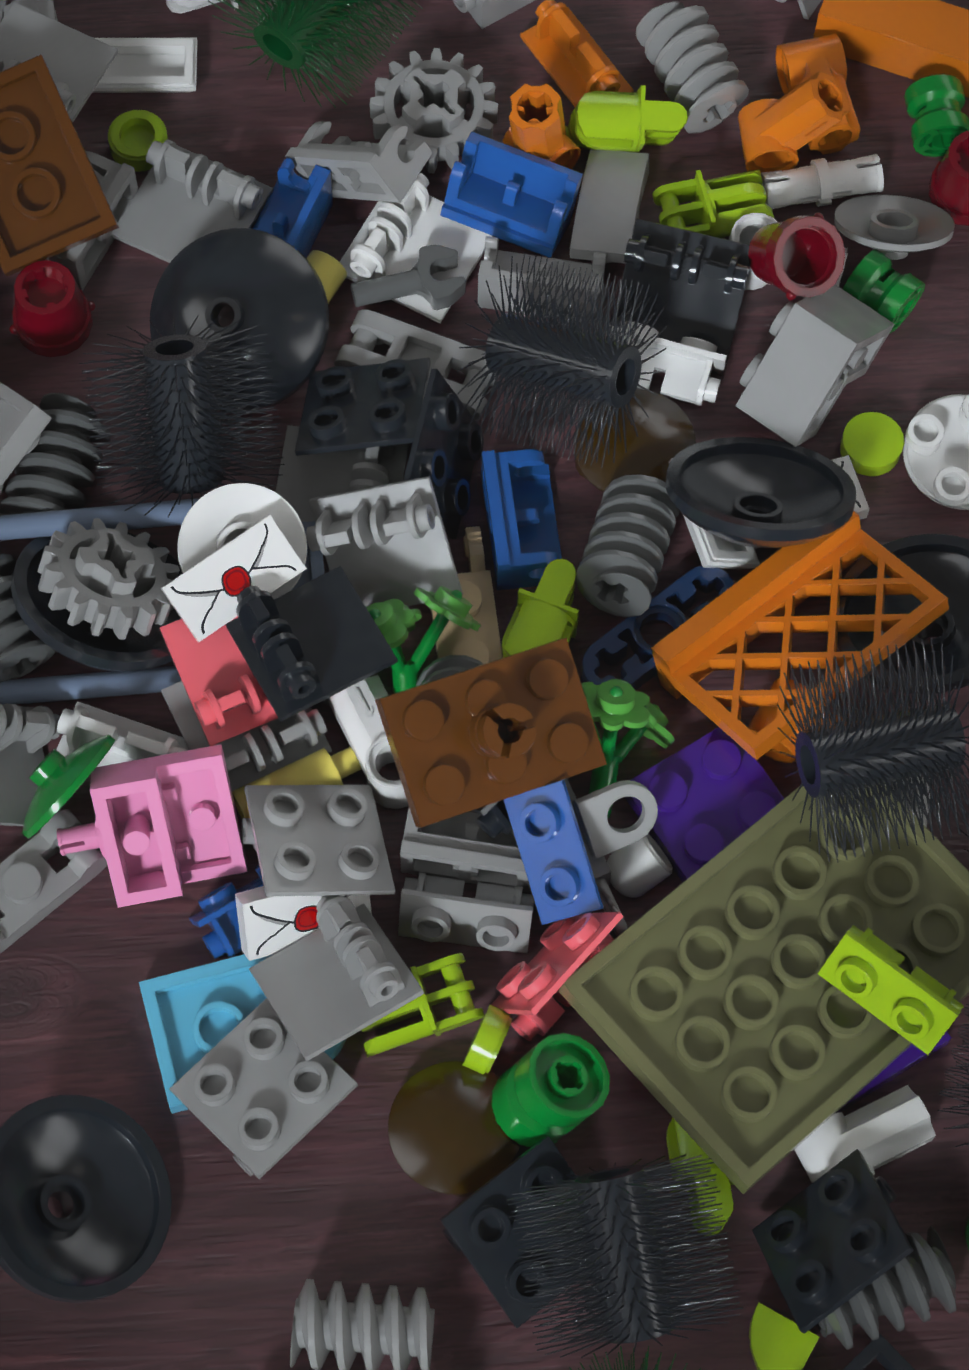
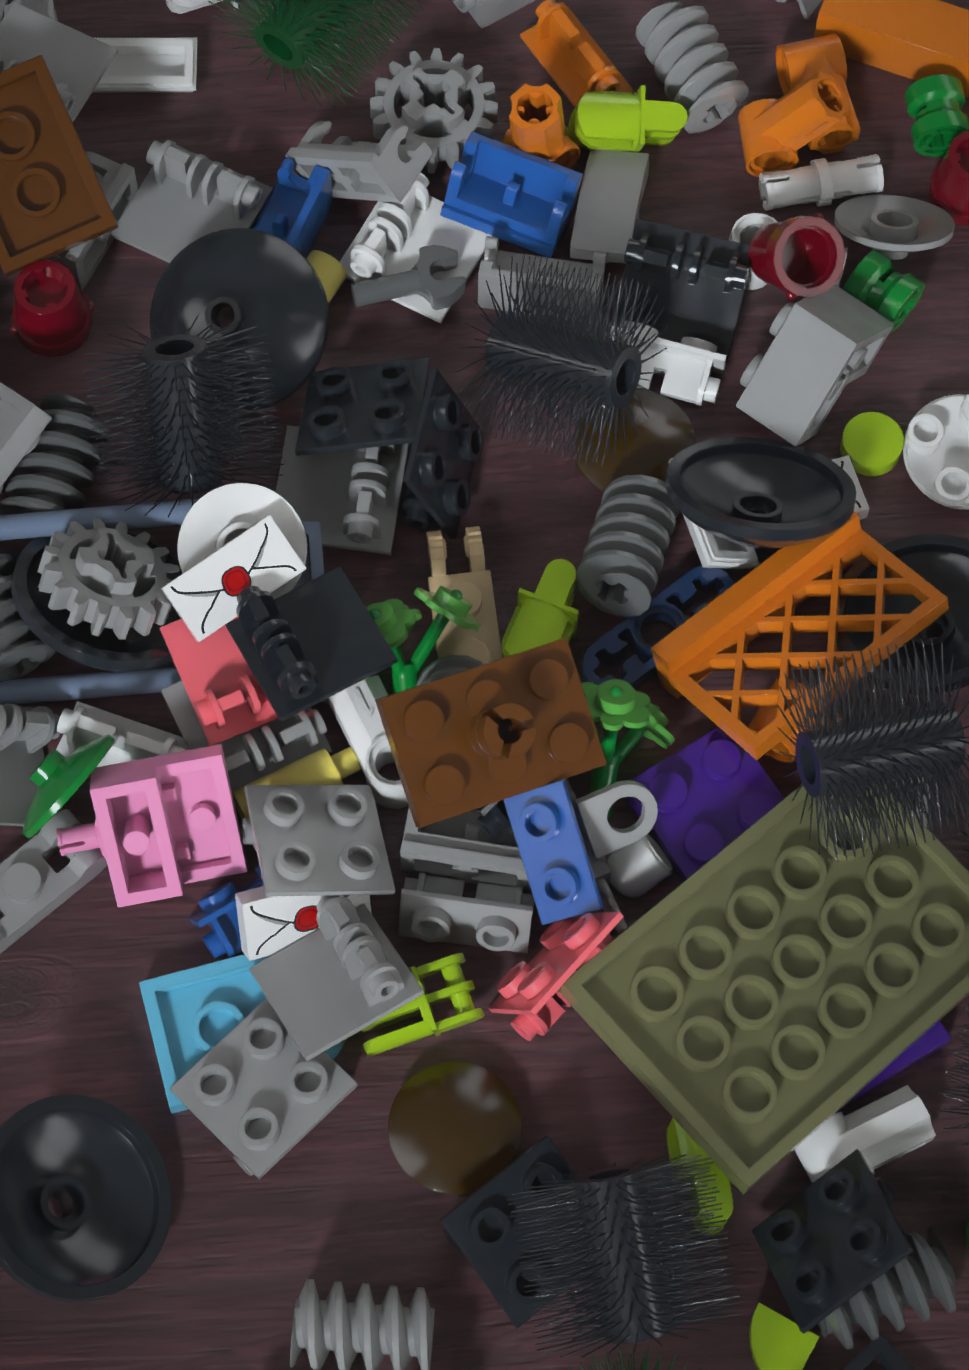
lime tile [108,110,168,172] -> none
light grey hinge [306,476,463,607] -> none
light grey plate [334,309,500,421] -> none
lime tile [462,1004,513,1075] -> none
blue hinge [481,449,562,590] -> none
green wheel [492,1033,610,1147] -> none
lime arm [652,169,774,238] -> none
lime hinge [817,925,964,1055] -> none

